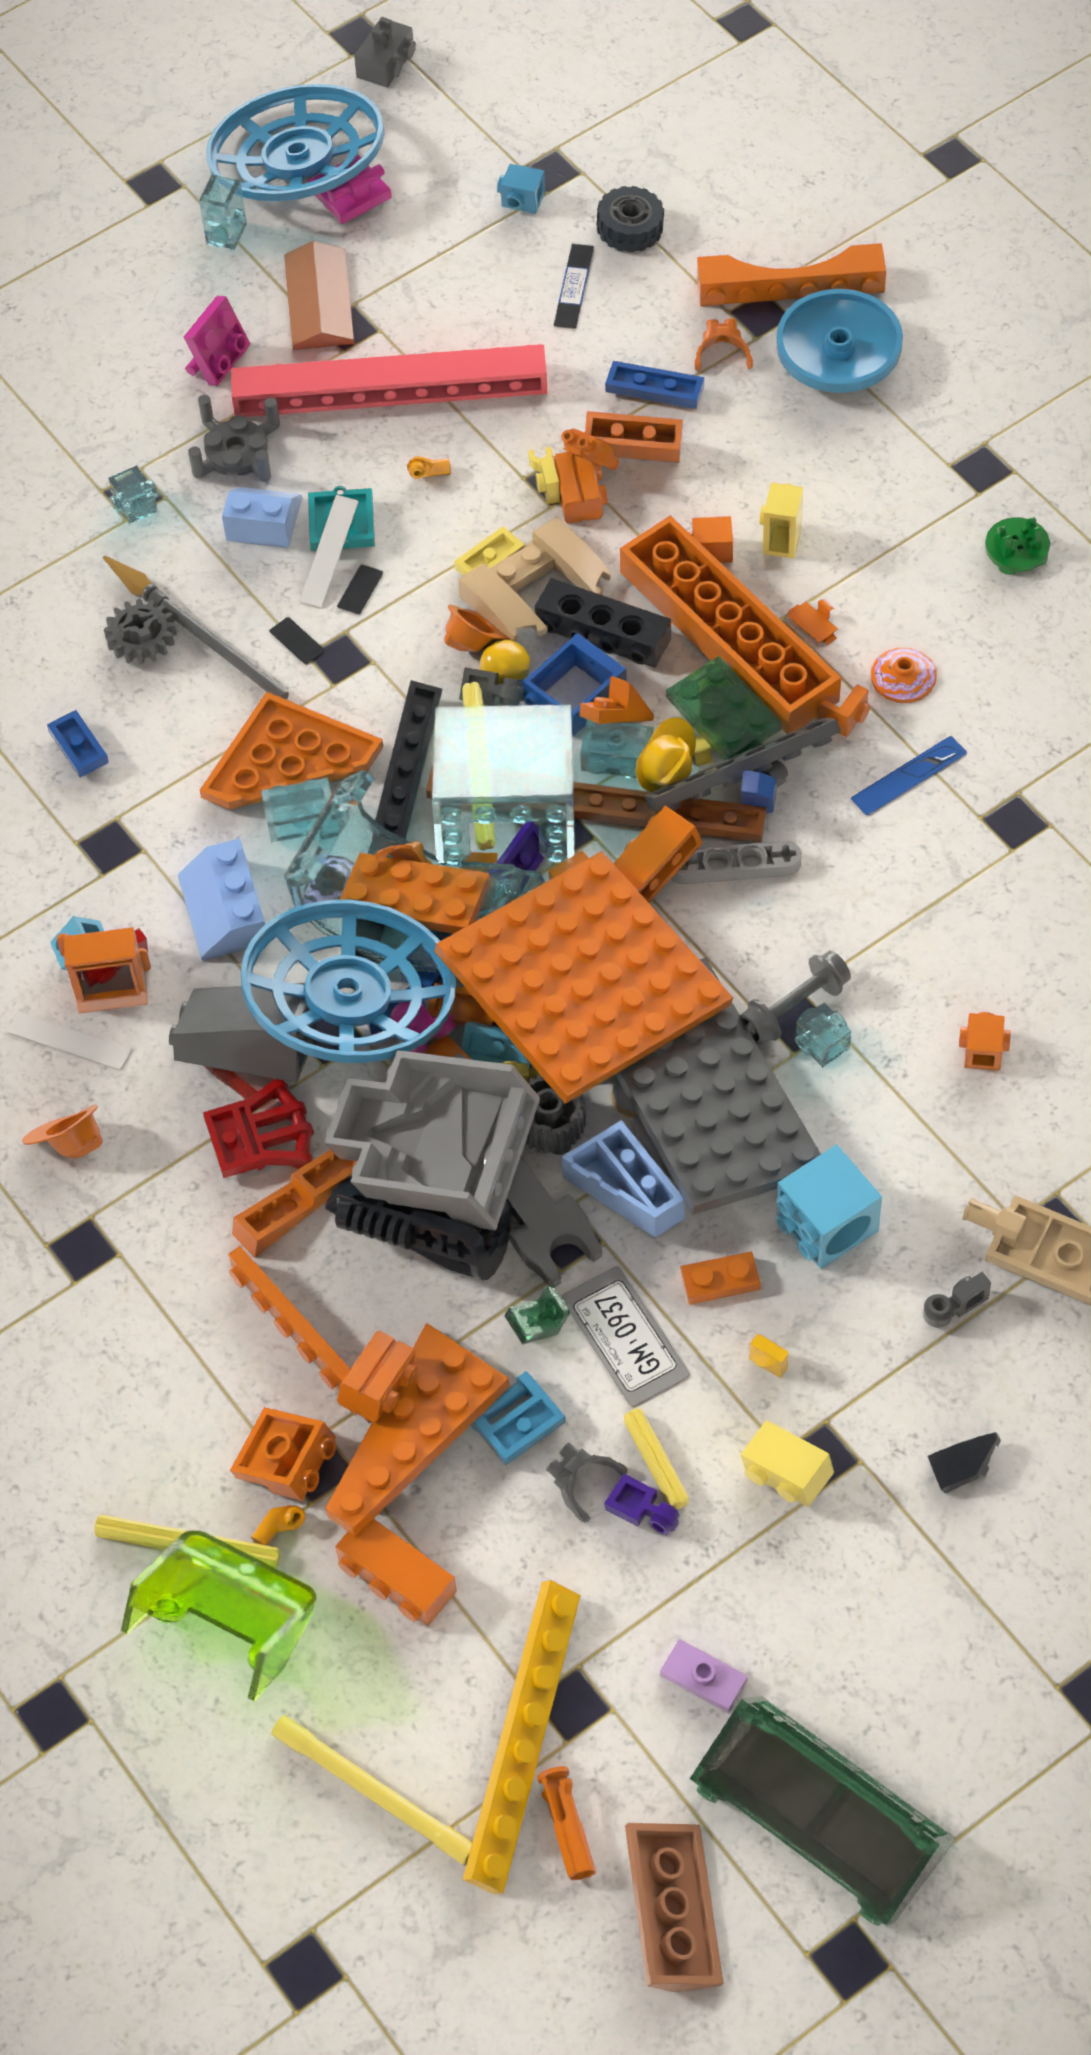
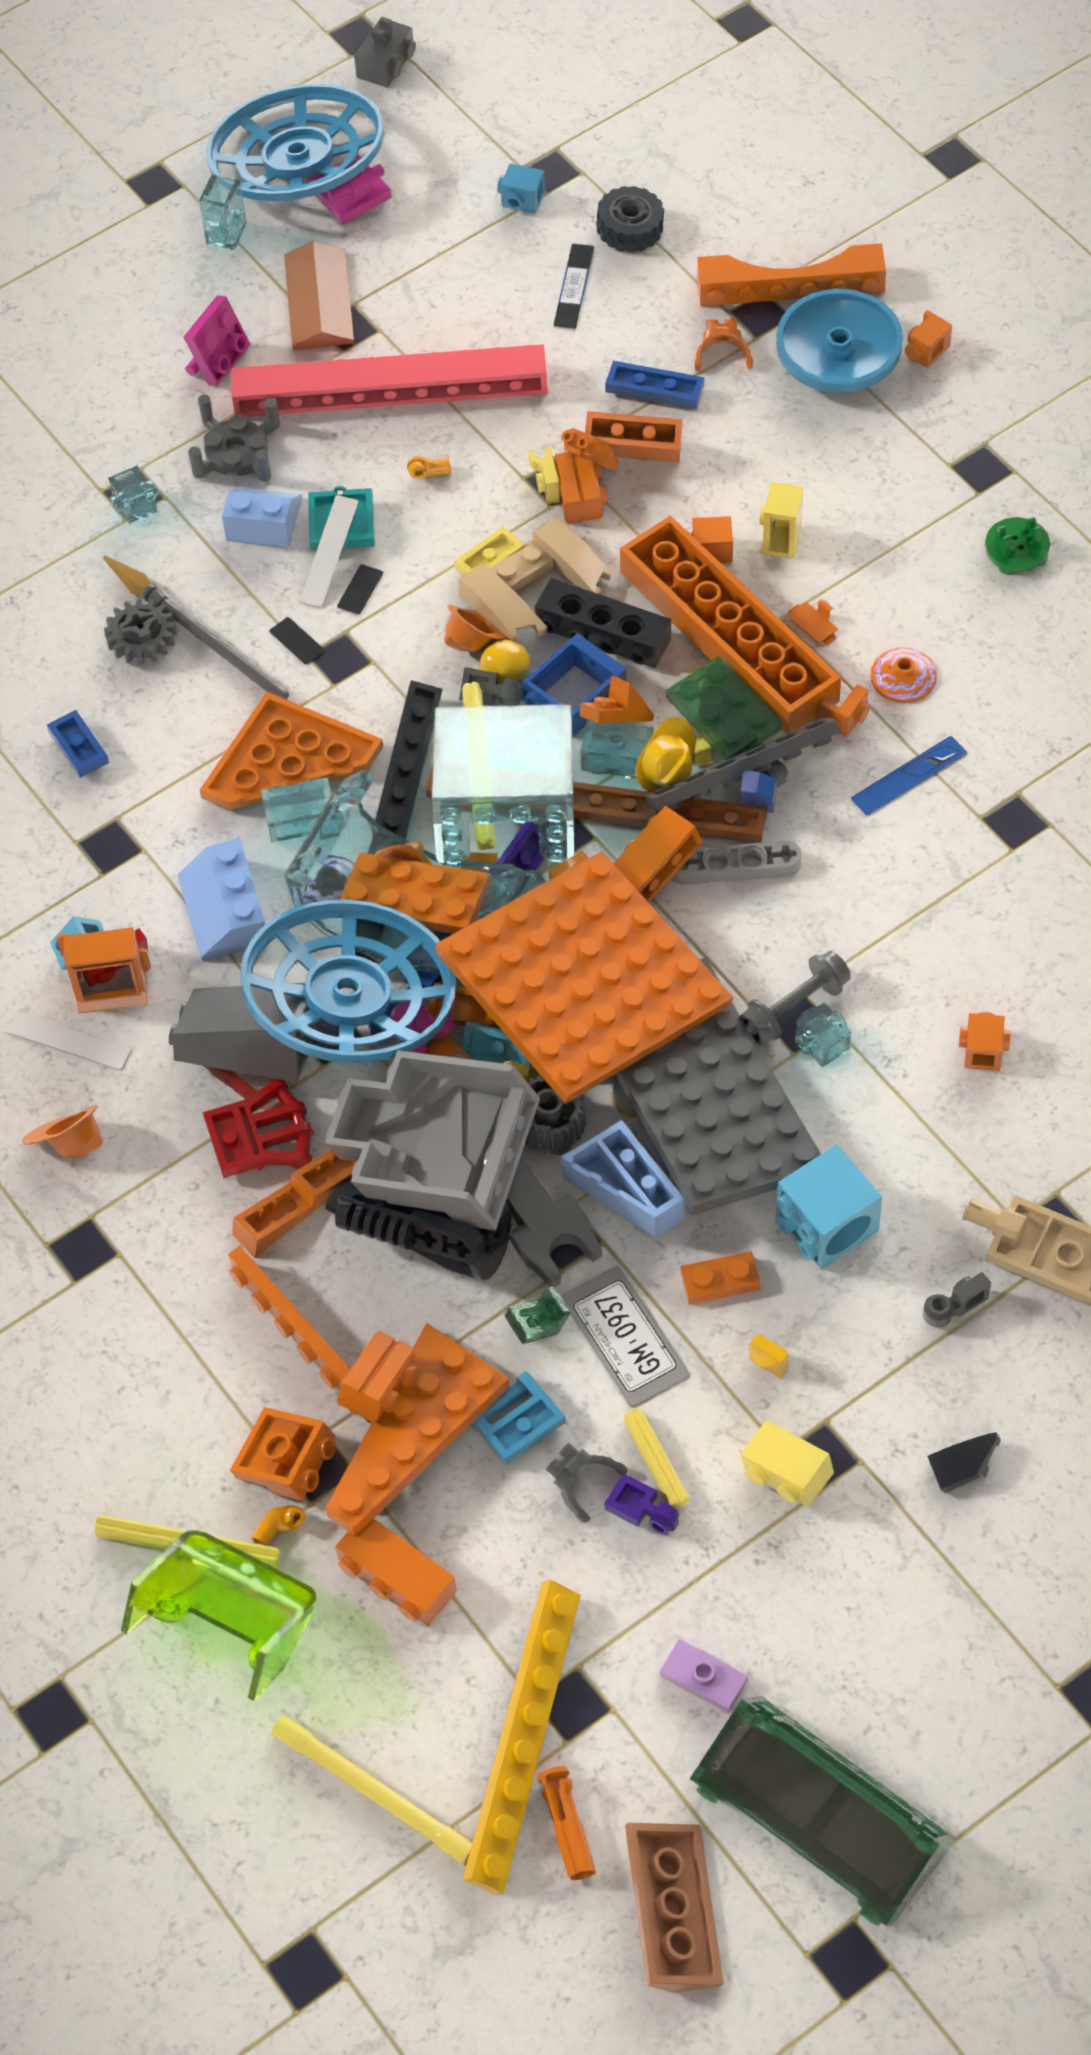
none -> orange brick [904,310,952,368]

